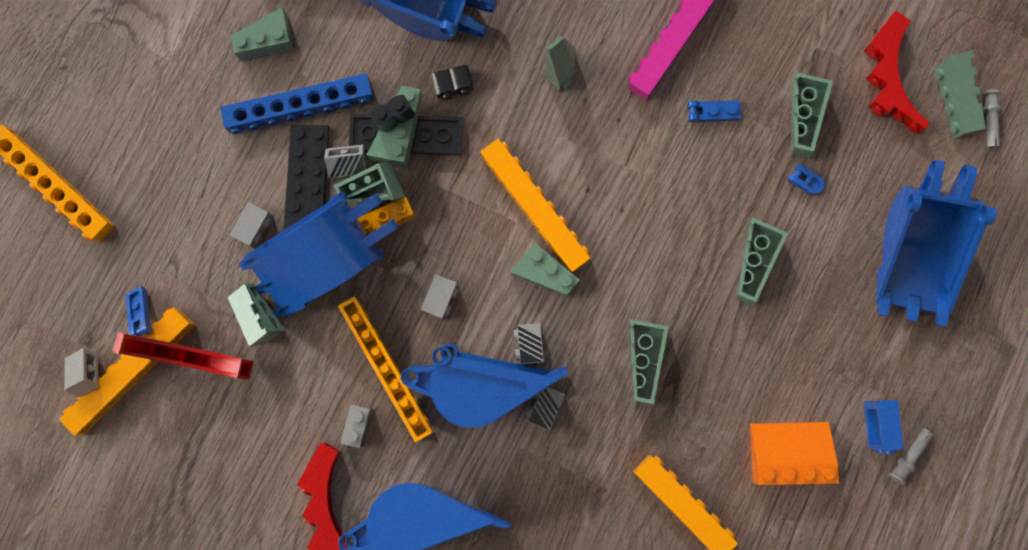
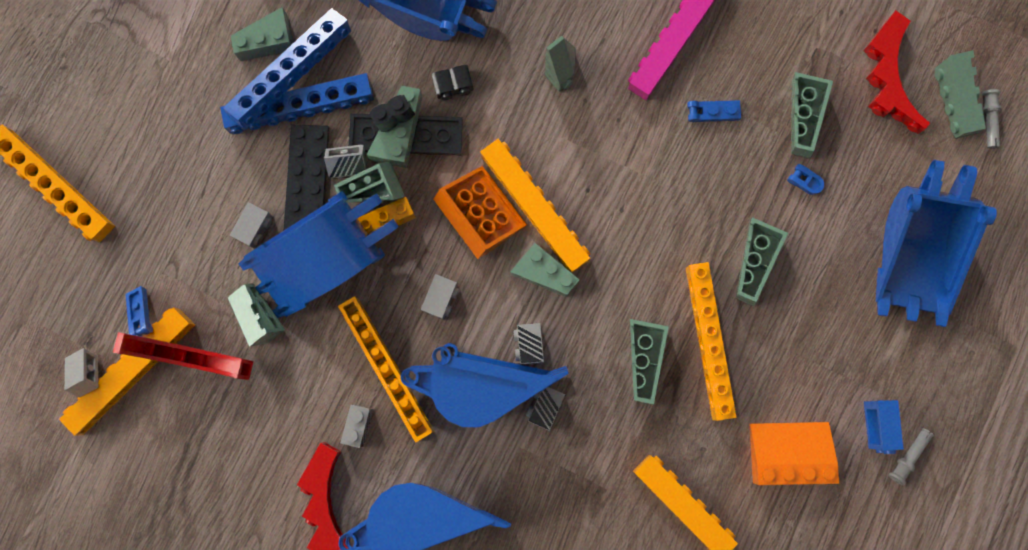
none -> blue brick [223,8,351,130]
none -> orange slope [433,166,527,259]
none -> light orange brick [686,262,737,421]

